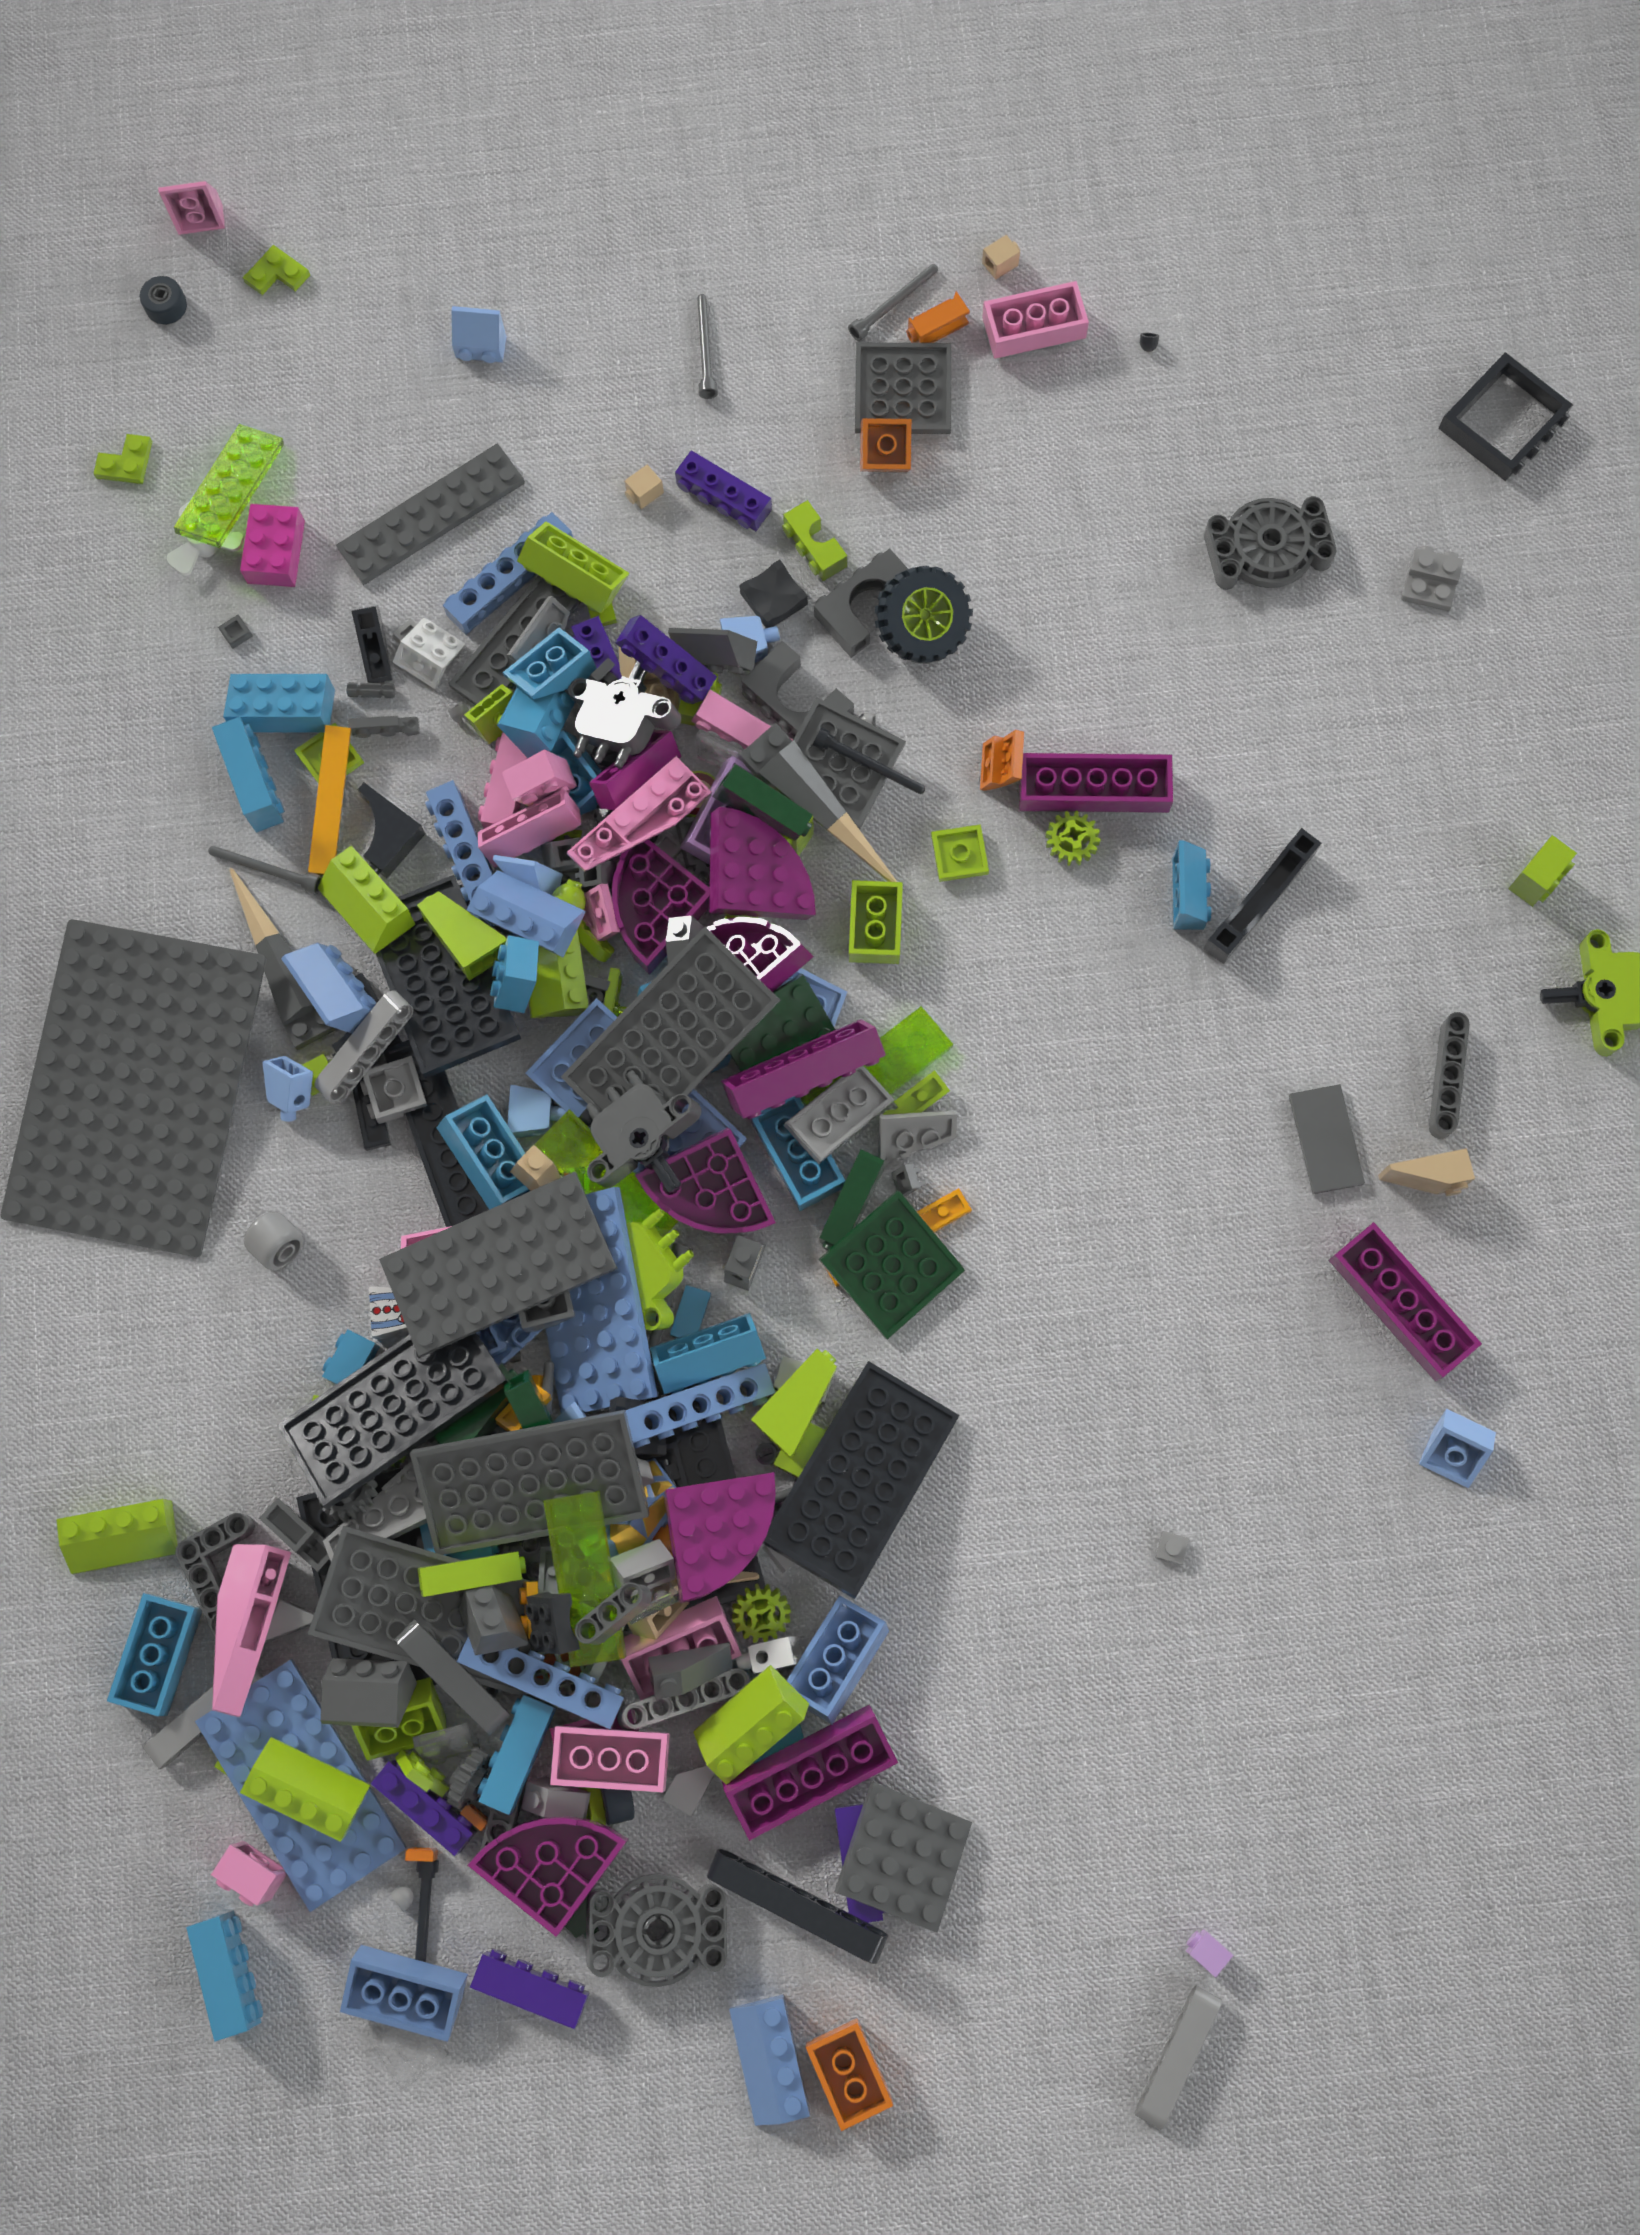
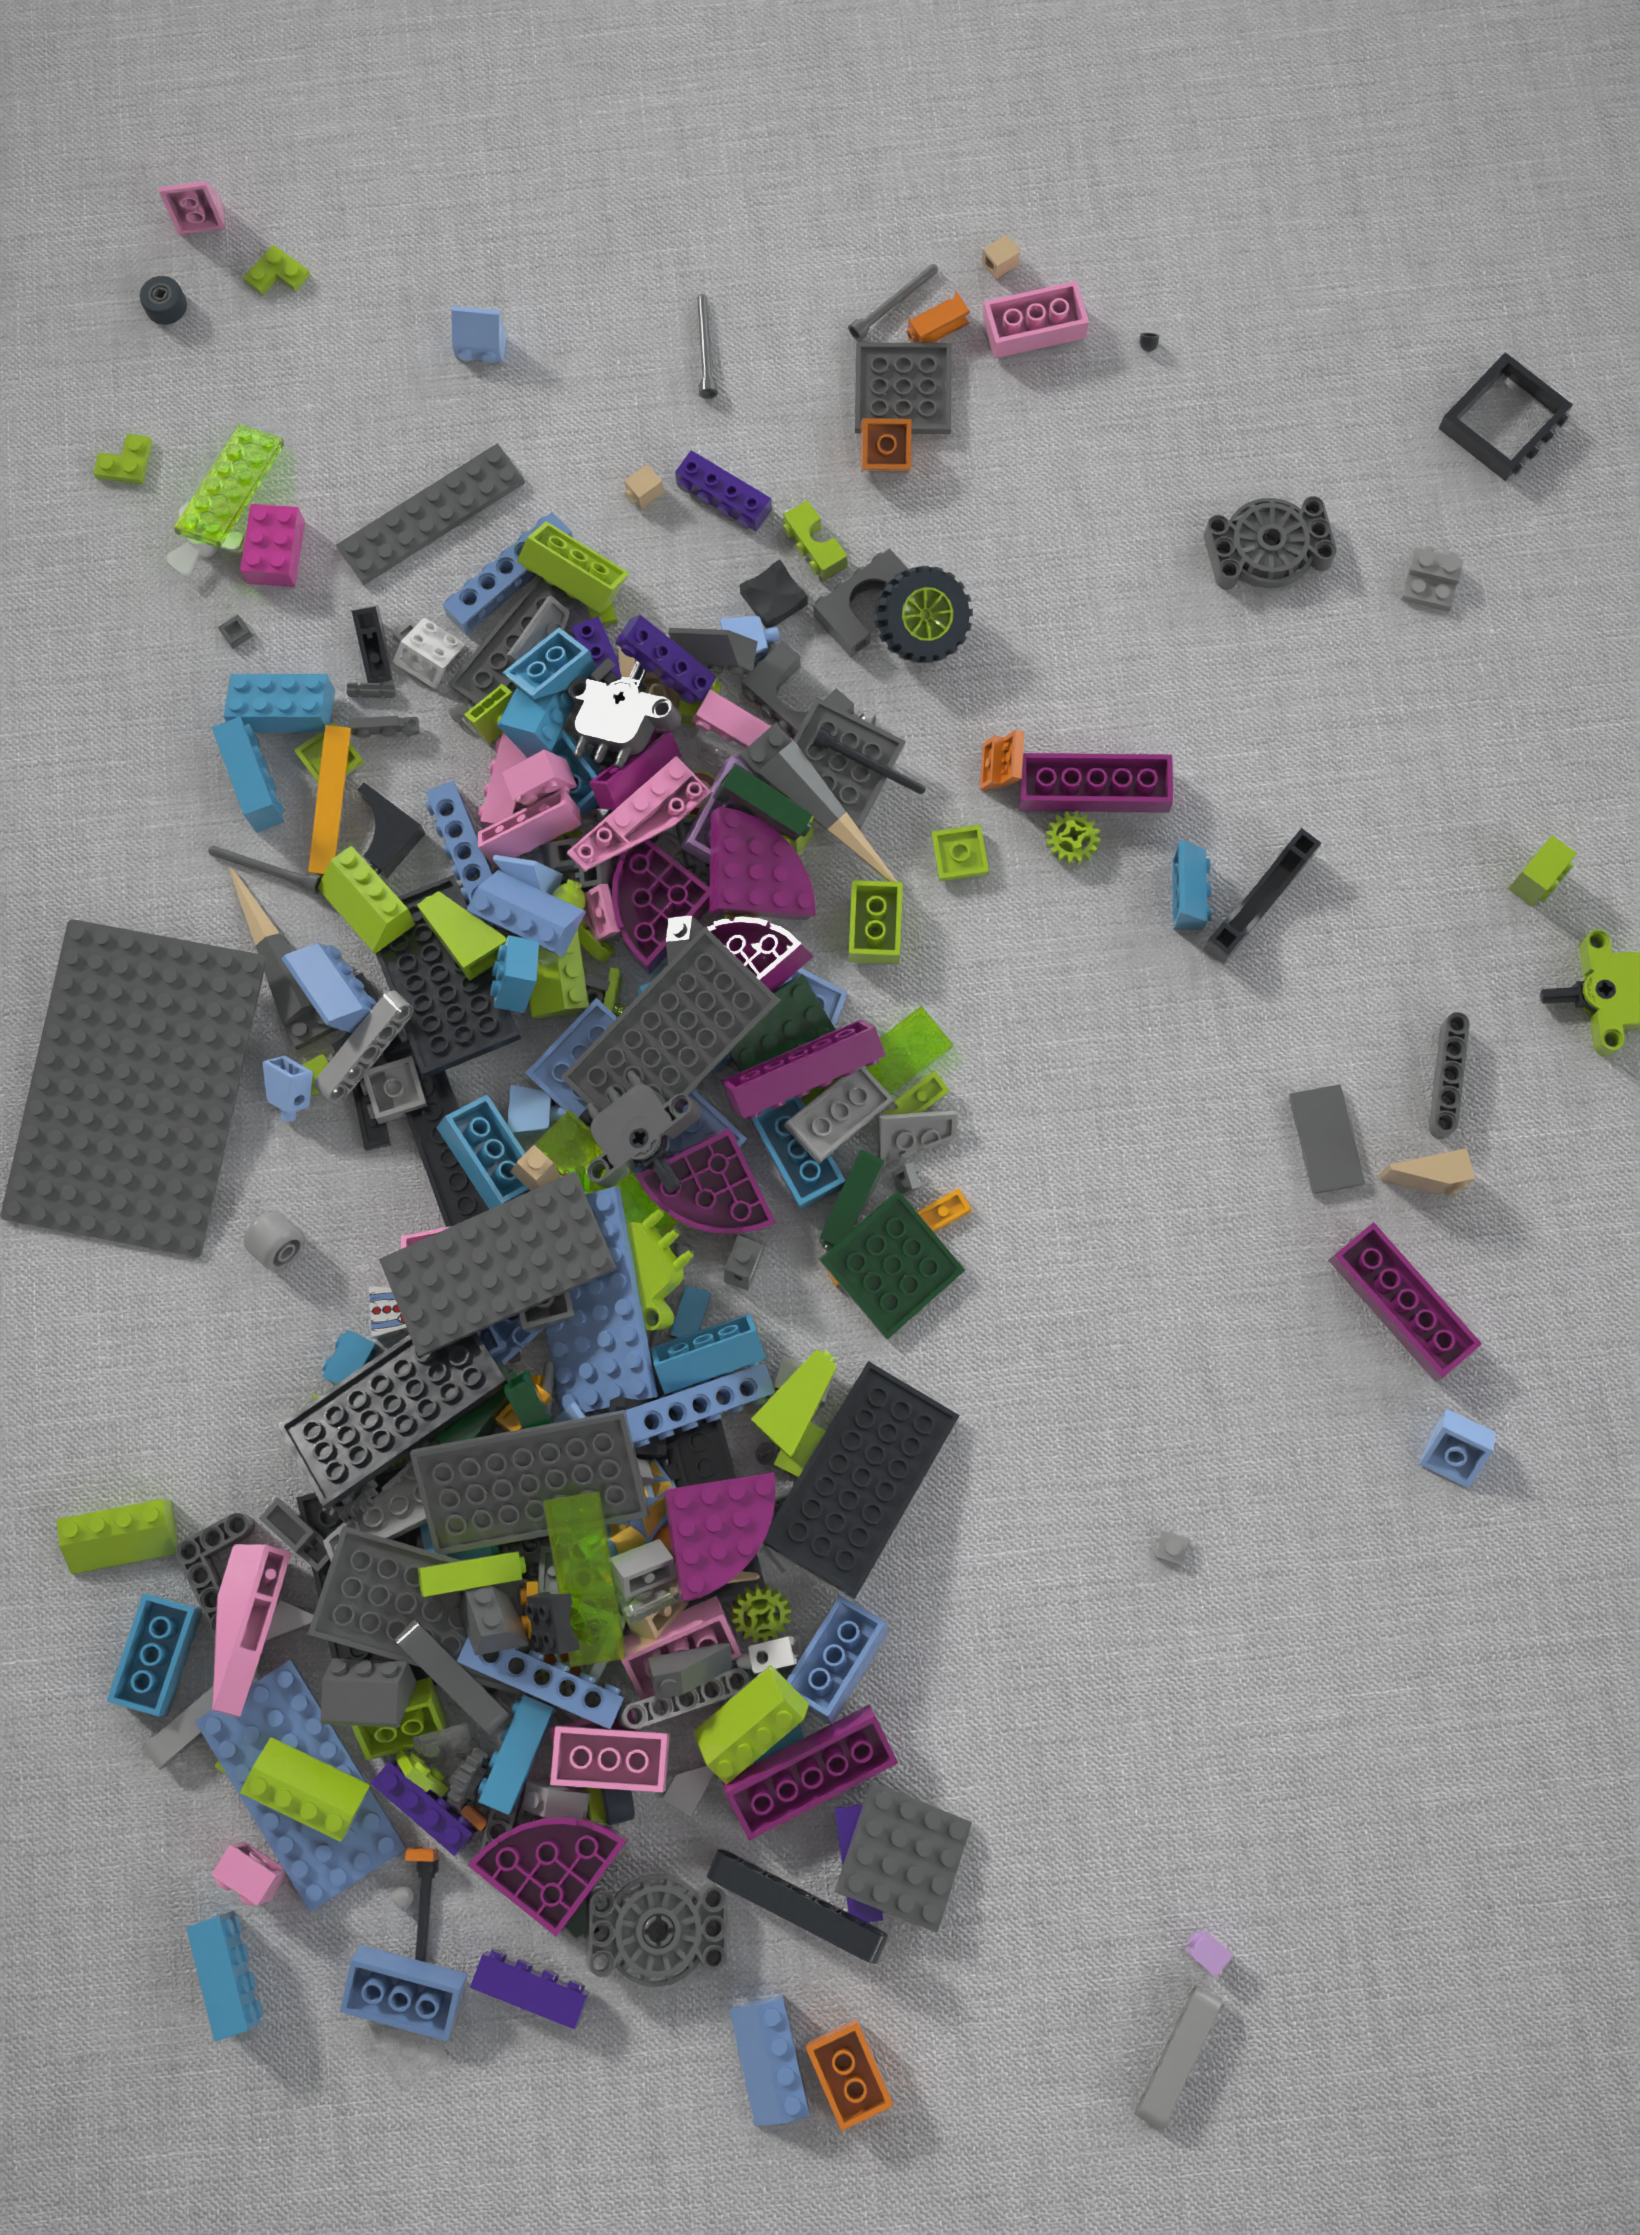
dark grey beam [575,1583,652,1645] -> none

